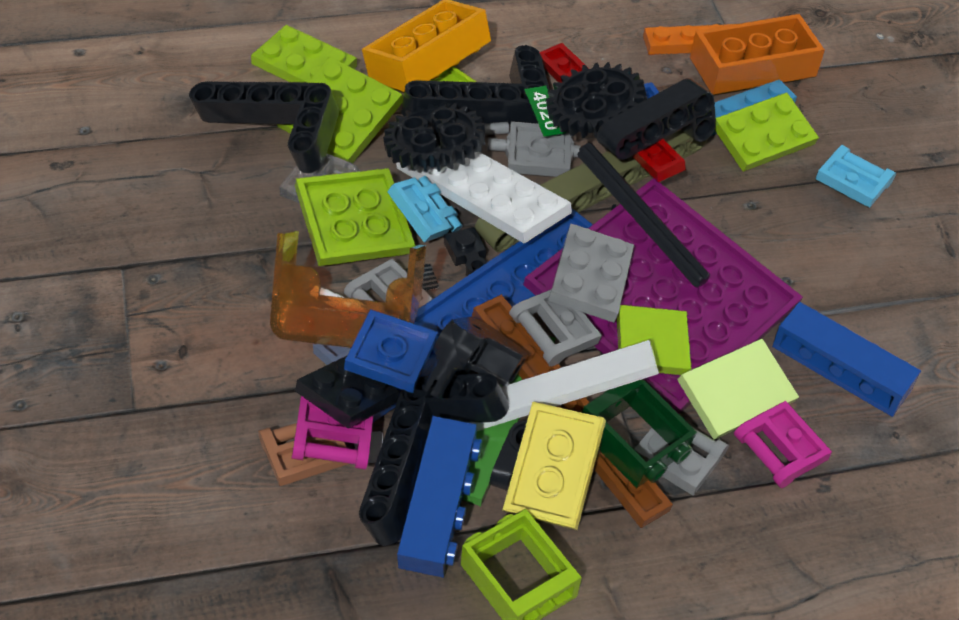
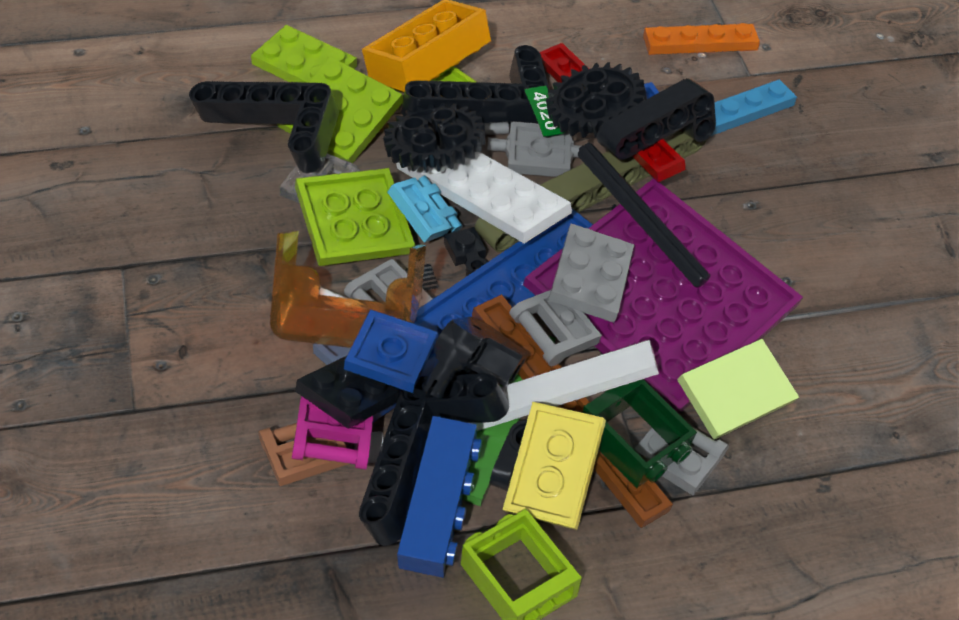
lime tile [617,305,691,375] -> none
orange brick [690,14,825,95] -> none
lime plate [715,92,819,172] -> none
dark pink plate [734,401,832,488] -> none
blue brick [772,302,921,417] -> none
medium azure plate [816,145,896,208] -> none

